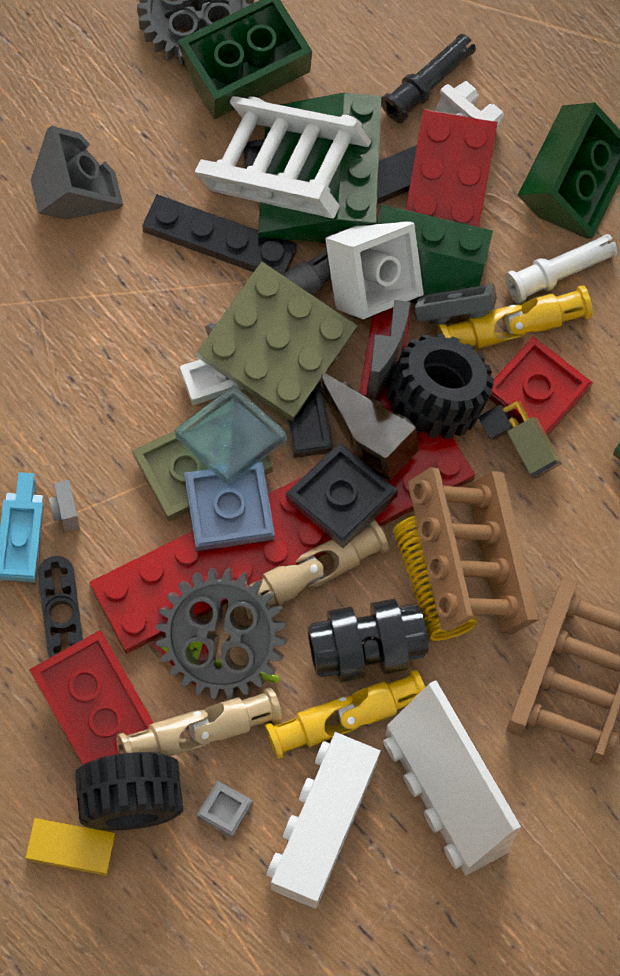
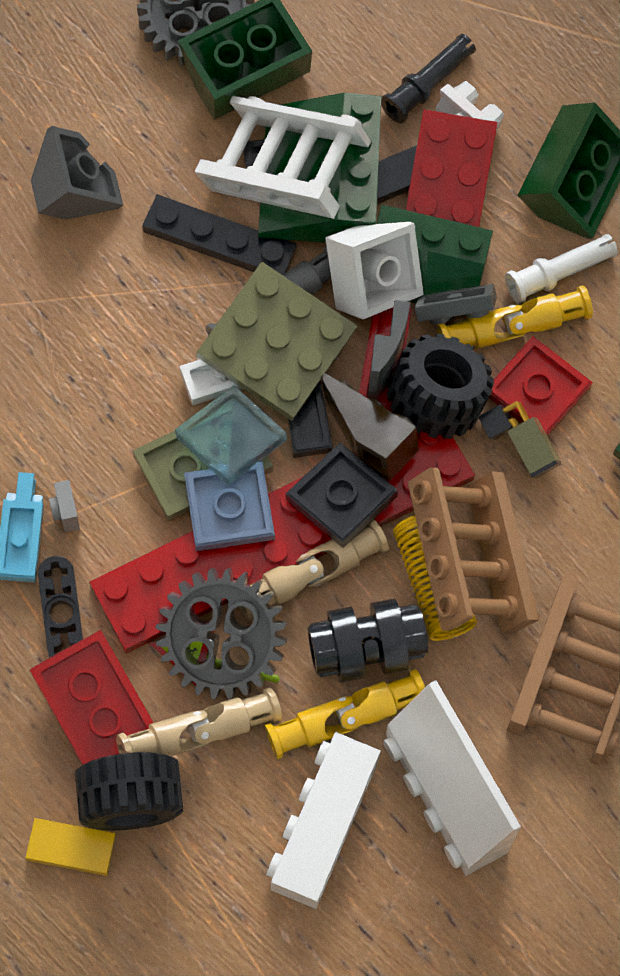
light grey tile [197,780,253,838] -> none

